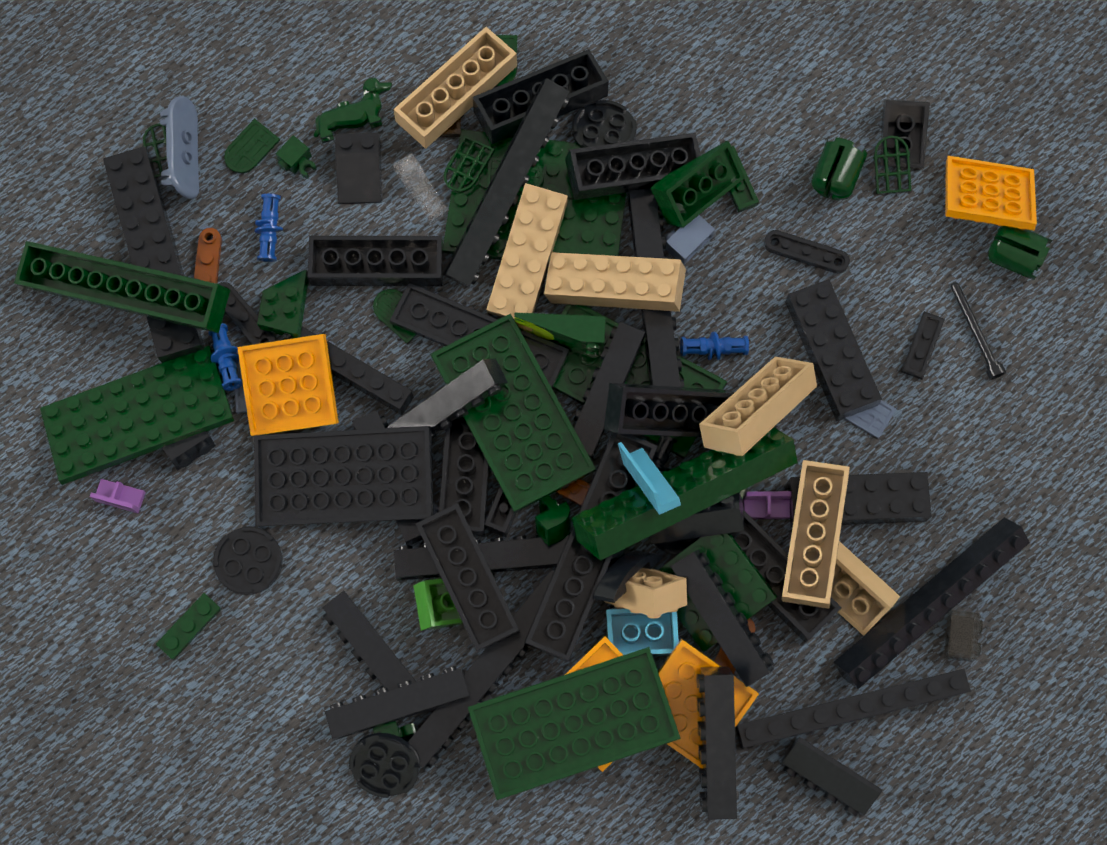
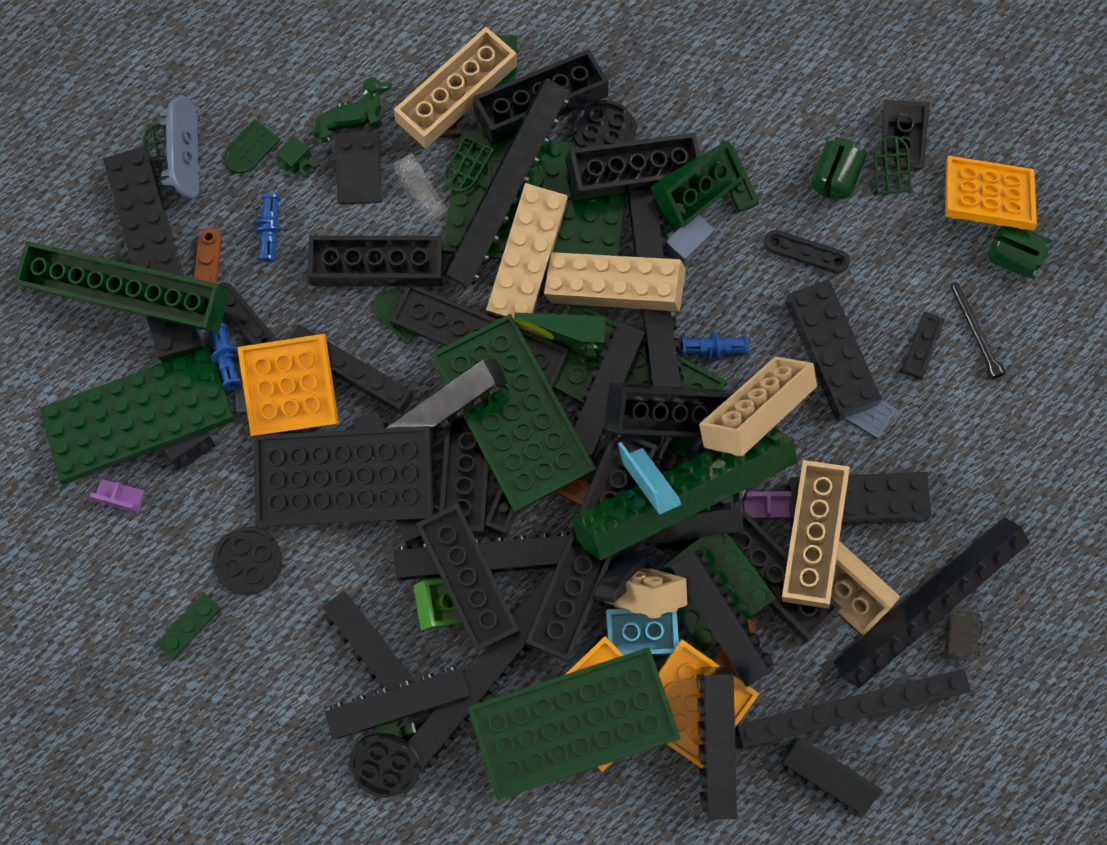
dark green wing [257,270,309,338] -> none
dark green brick [535,495,571,546] -> none

